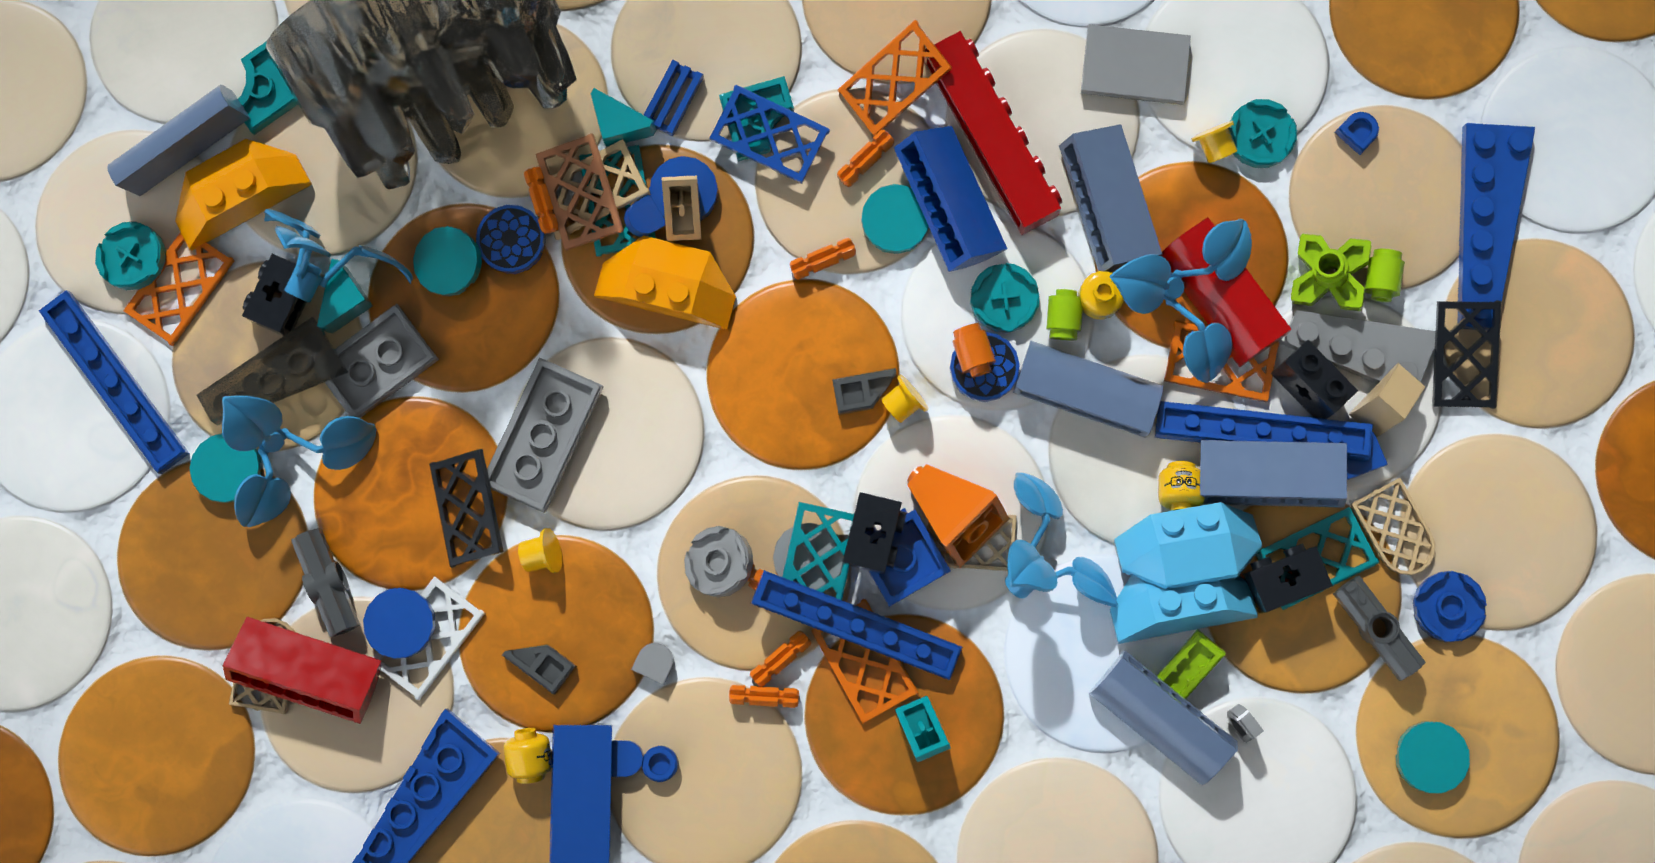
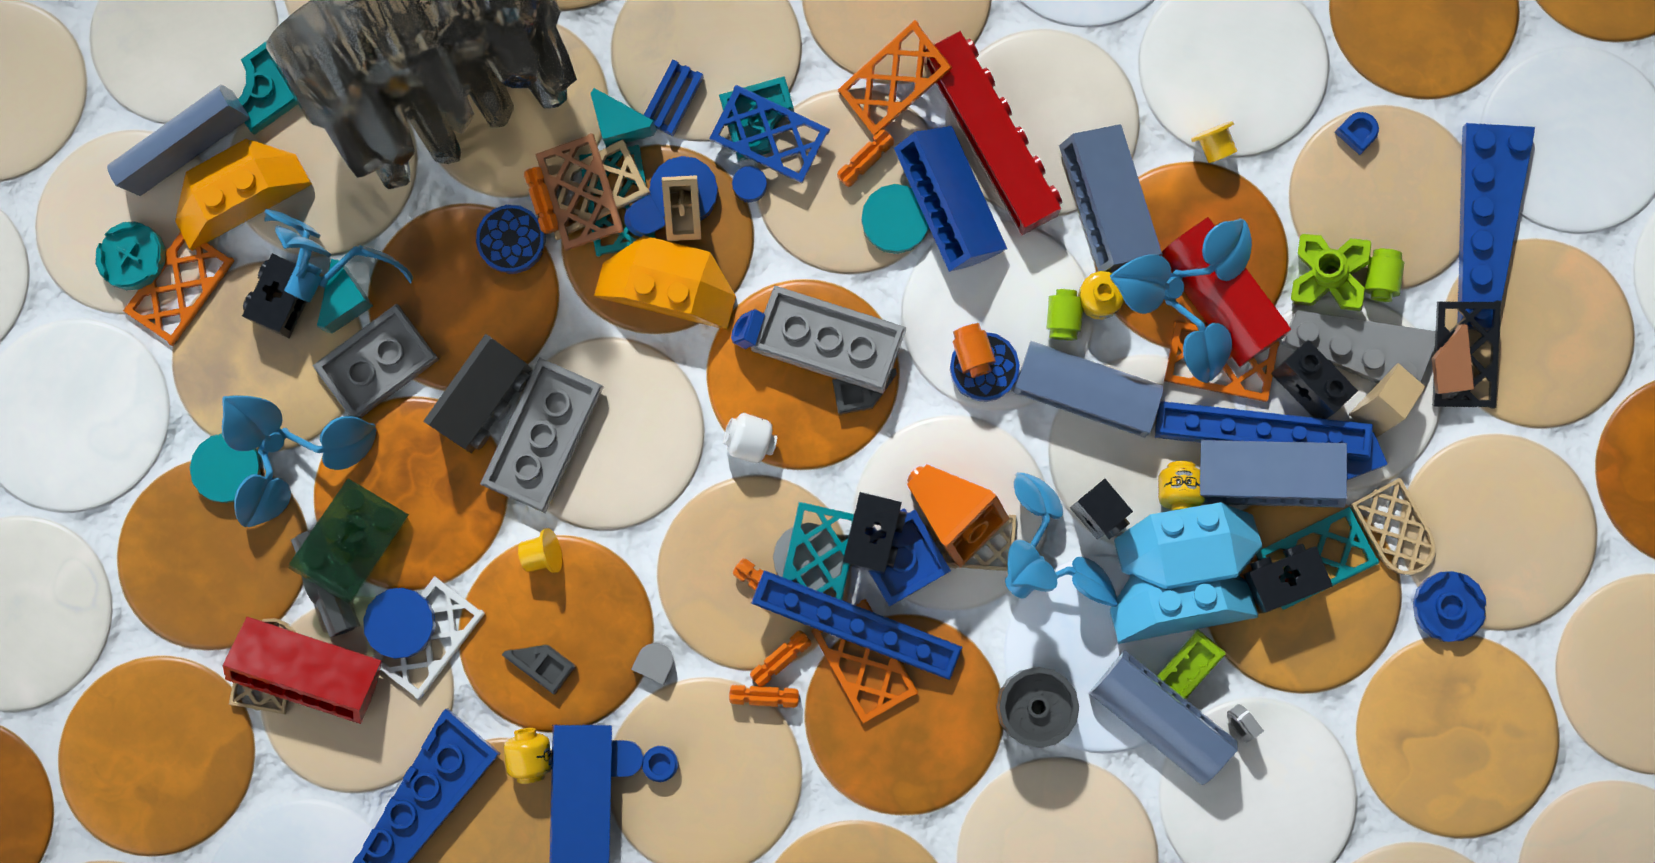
blue tile [39,290,189,474] -> none
clear smoke wing [196,317,348,426] -> none
teal tile [413,226,482,296] -> none
black window [429,449,504,568] -> none
light grey tile [684,526,753,598] -> none
orange axle [789,238,856,280] -> none
yellow piece [882,375,929,423] -> none
teal slope [895,696,951,762] -> none
teal tile [970,263,1039,333] -> none
light grey tile [1080,24,1191,105] -> none
teal tile [1229,99,1297,168] -> none
dark grey piece [1333,575,1426,681] -> none
teal tile [1395,722,1470,793] -> none
none -> clear green plate [288,479,409,605]
none -> dark grey slope [423,334,532,454]
none -> white head [723,413,777,463]
none -> blue tile [731,309,765,349]
none -> blue tile [732,166,767,202]
none -> light grey piece [751,285,906,394]
none -> dark grey wheel [996,667,1079,748]
none -> black brick [1070,479,1133,540]
none -> nougat tile [1432,324,1474,394]

